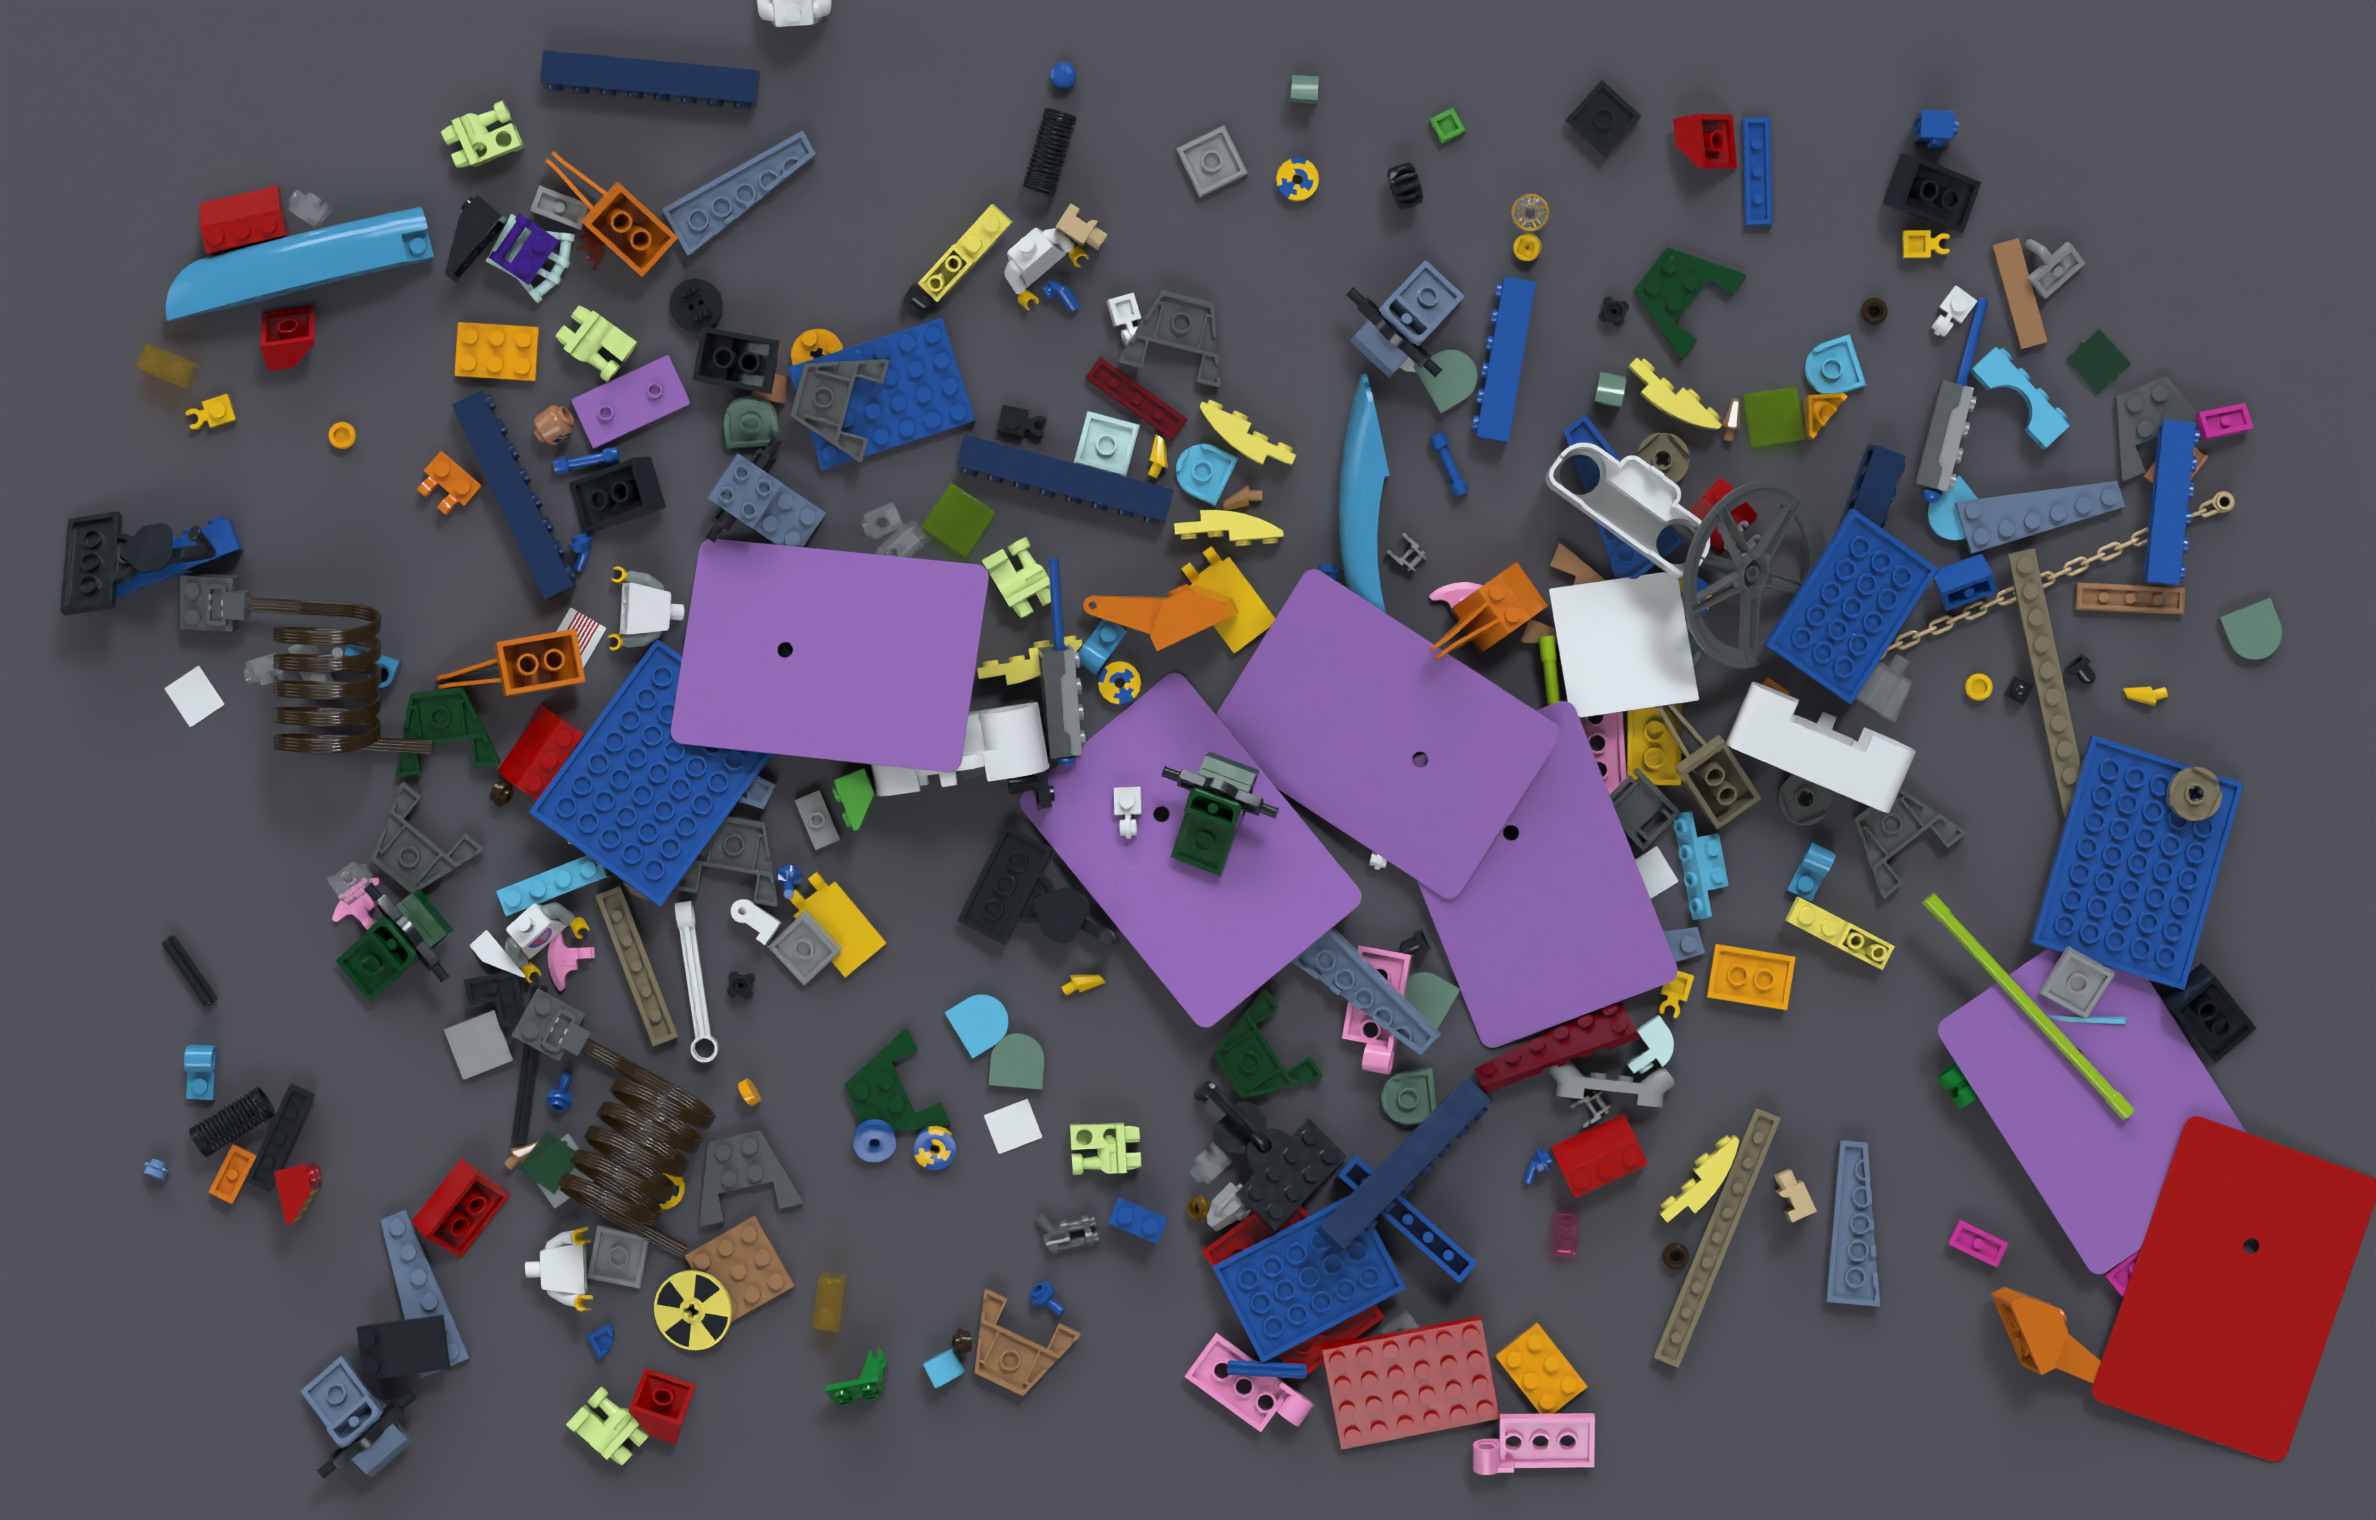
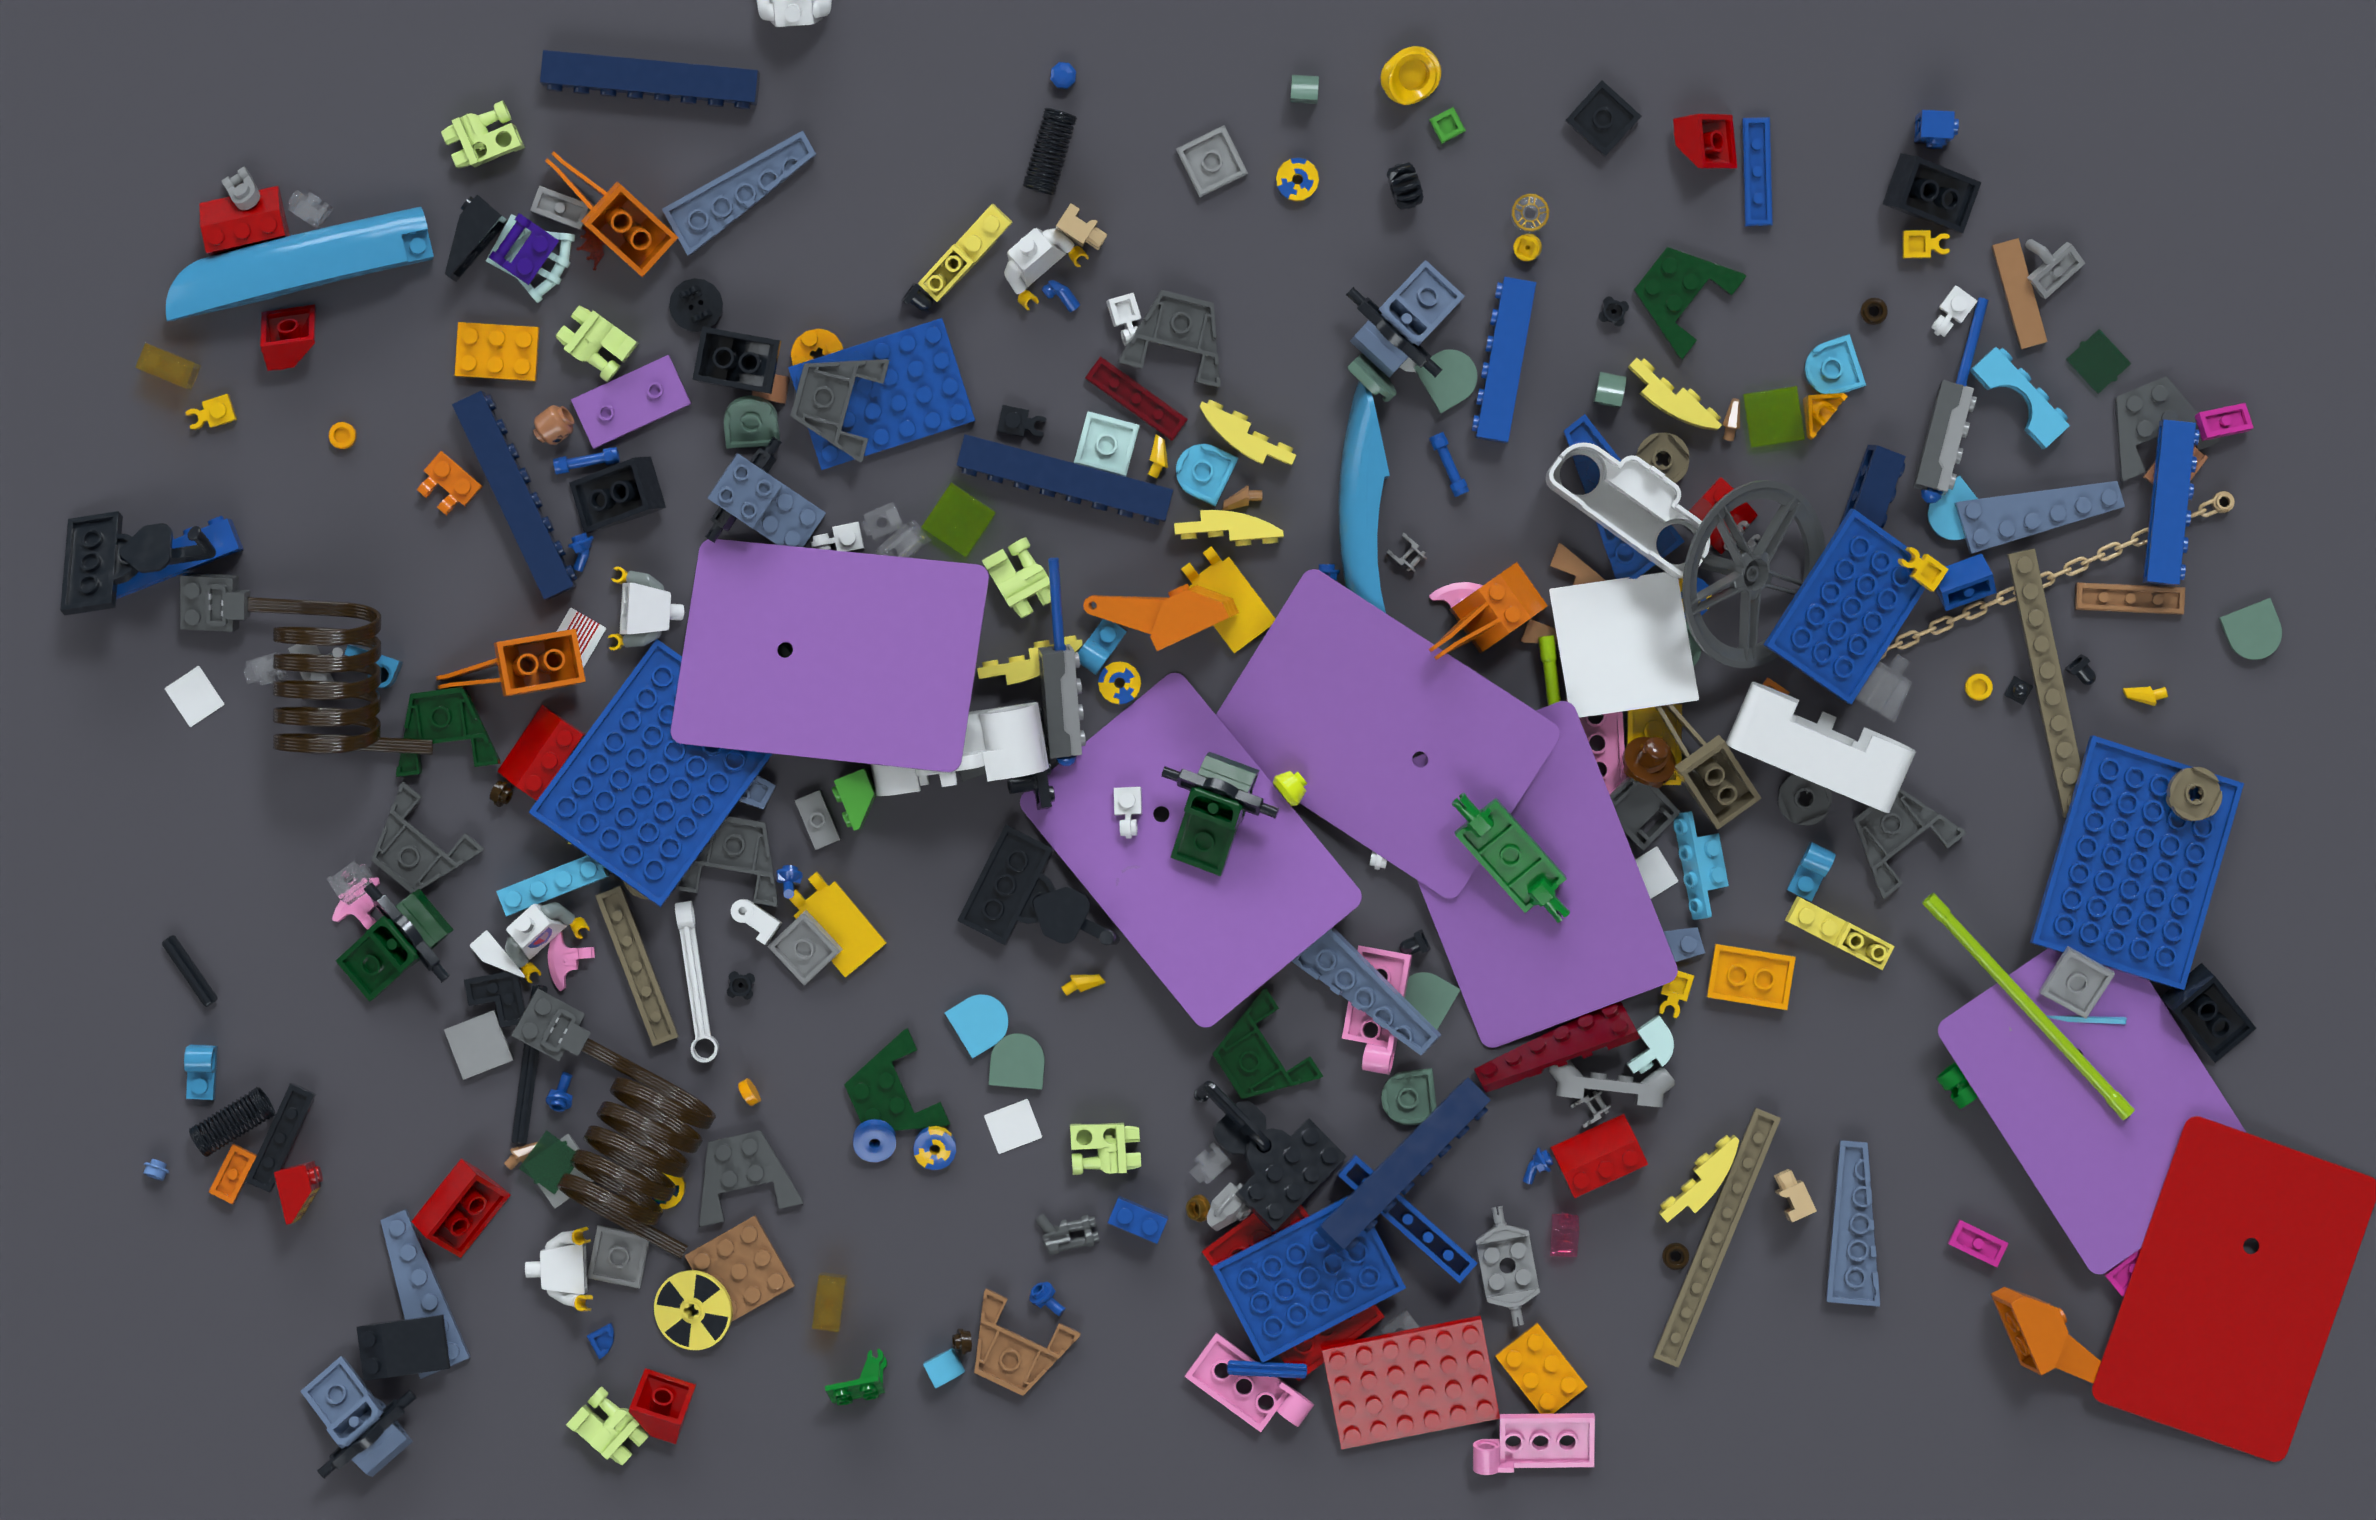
none -> light grey plate [221,166,260,210]
none -> white plate [811,522,864,552]
none -> neon yellow cone [1273,771,1307,806]
none -> sand green tile [1347,353,1397,402]
none -> yellow piece [1380,46,1441,105]
none -> green plate [1452,793,1570,923]
none -> light grey plate [1475,1206,1540,1326]
none -> reddish brown plate [1622,737,1676,788]
none -> yellow plate [1898,547,1949,592]

